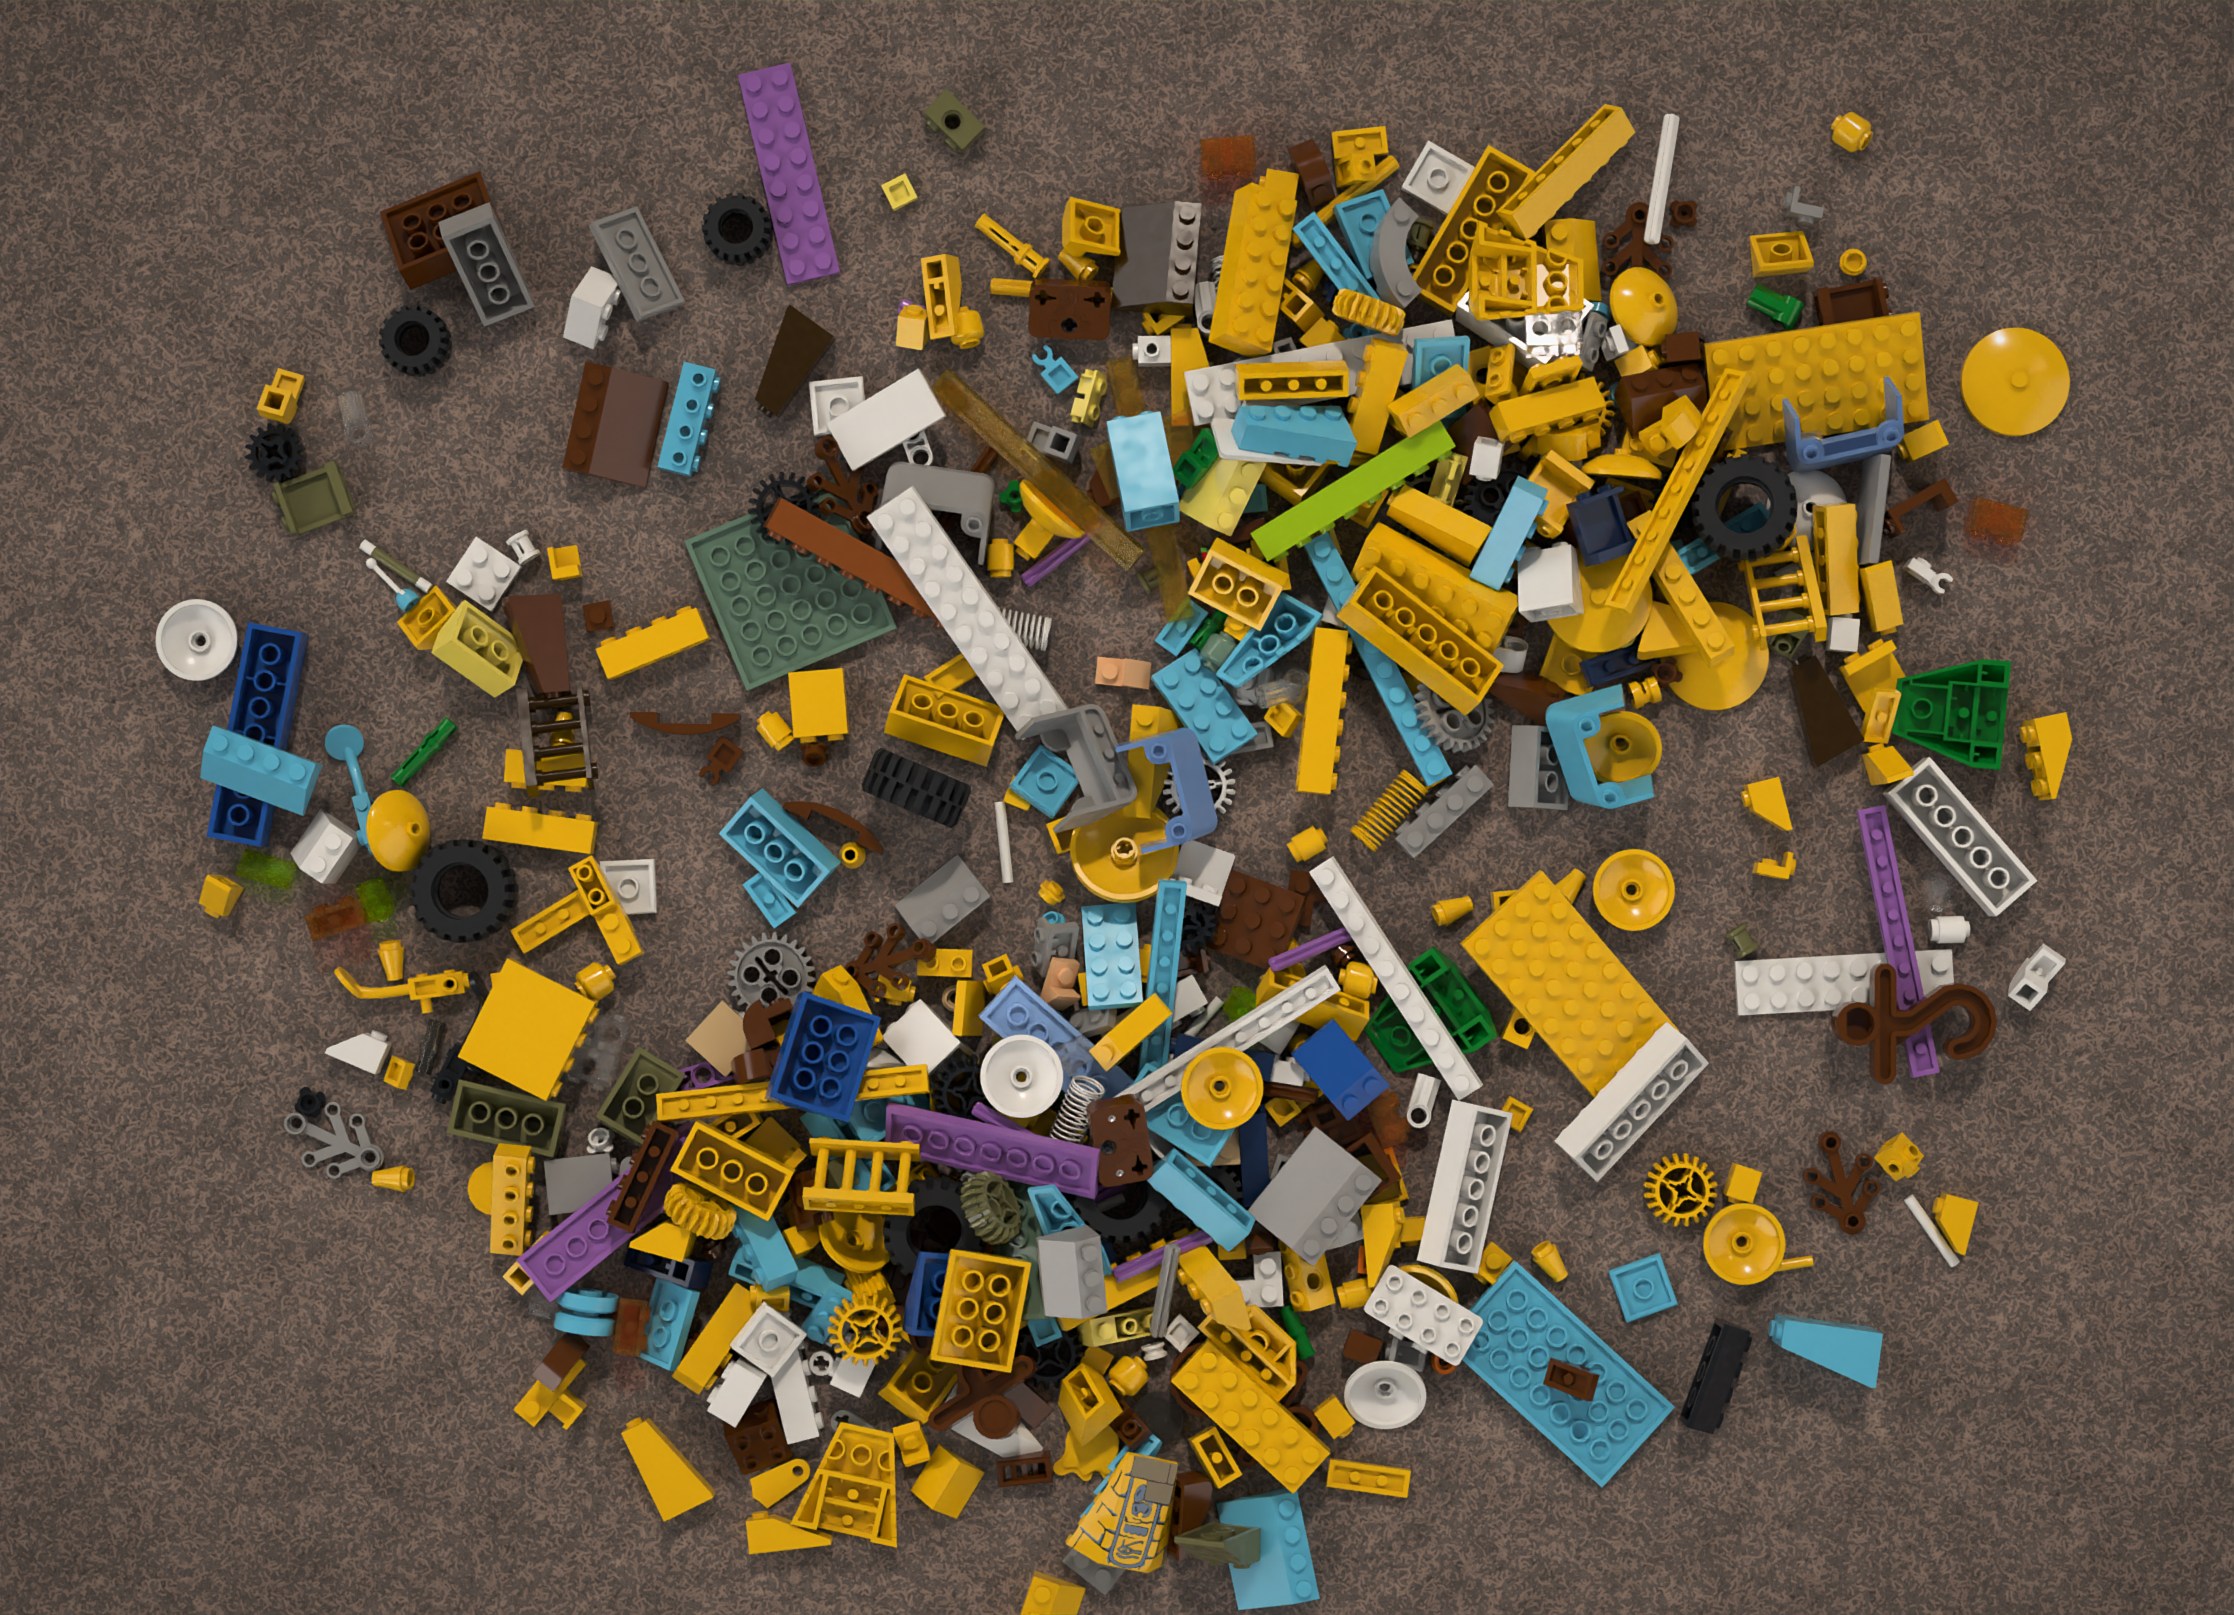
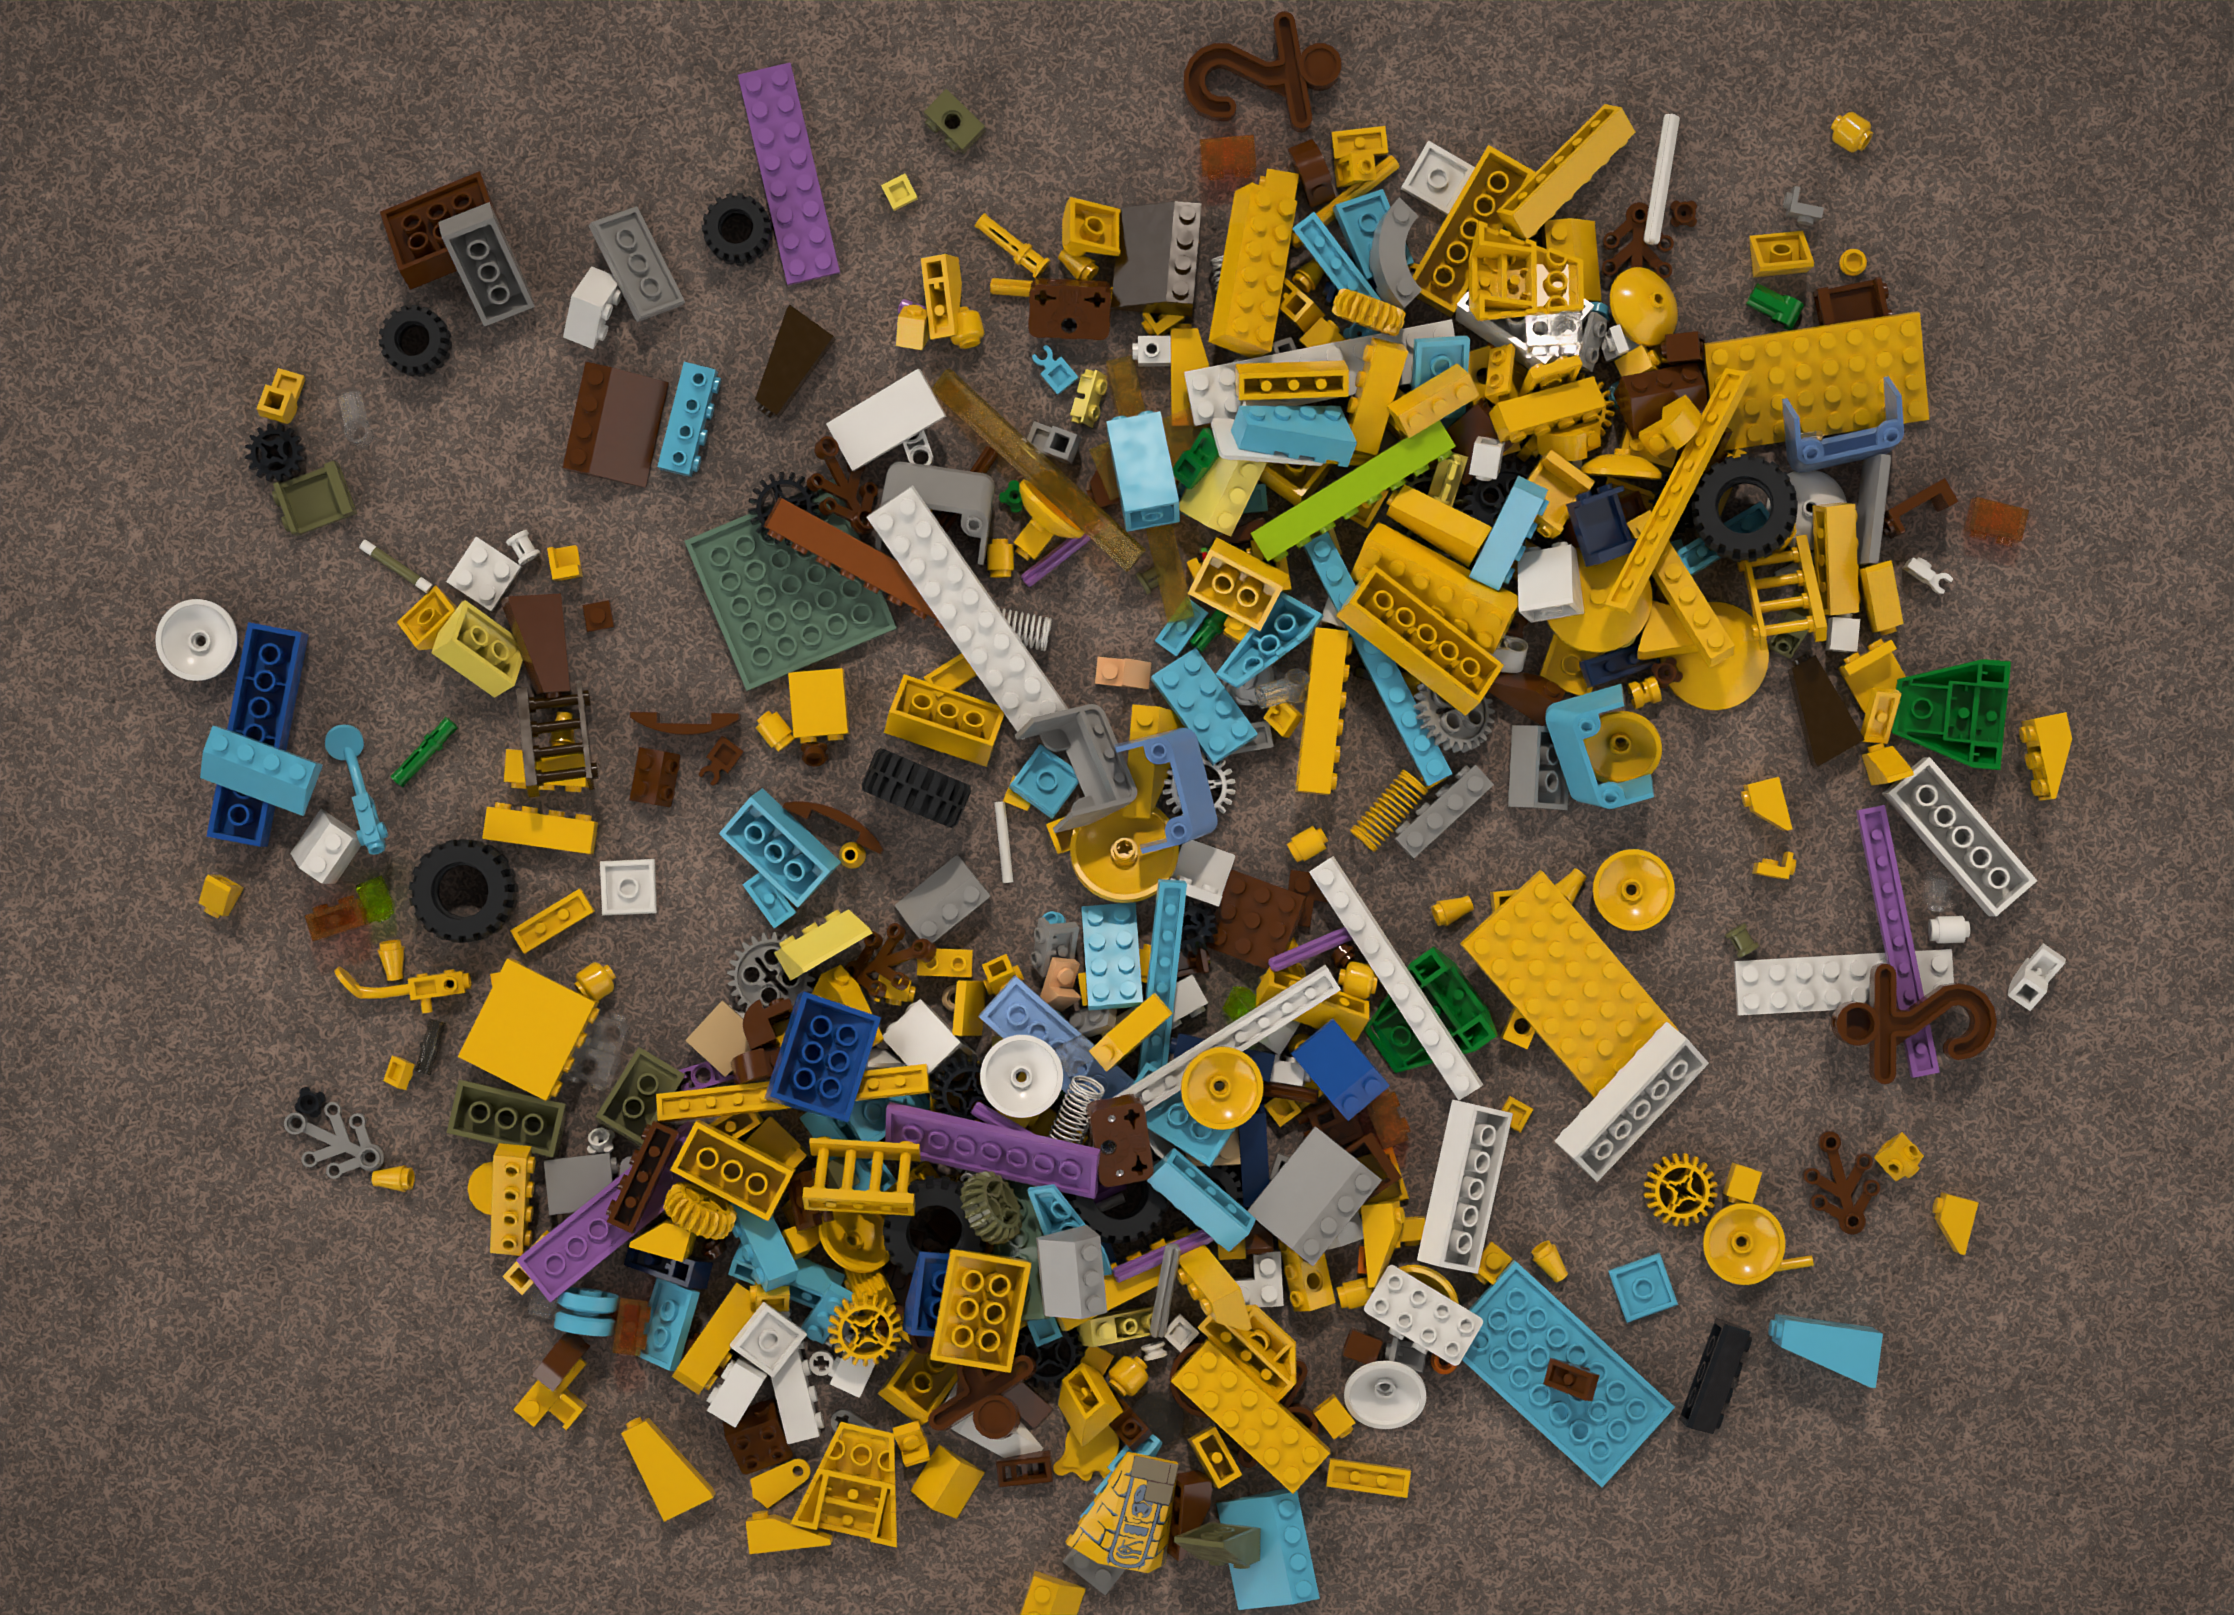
clear neon green slope [235,849,298,890] -> none
white slope [325,1030,392,1074] -> none
hinge [366,558,420,612] -> none
yellow dish [366,790,431,872] -> none
black piece [430,971,489,1104] -> none
yellow slope [568,855,644,966] -> none
yellow brick [596,606,711,680] -> none
white plate [809,376,865,437] -> none
yellow plate [1038,880,1065,906] -> none
white bar [1168,996,1224,1062] -> none
white piece [1194,281,1217,338] -> none
sand green head [1200,631,1239,673] -> none
green pin [1278,1304,1316,1360] -> none
white piece [1404,1073,1441,1128] -> none
olive bush [1406,218,1435,252] -> none
yellow slope [1896,420,1949,463] -> none
white bar [1904,1194,1960,1267] -> none
yellow dish [1960,328,2070,436] -> none
none -> reddish brown bracket [629,747,681,808]
none -> light yellow slope [774,909,872,981]
none -> reddish brown piece [1184,11,1341,133]

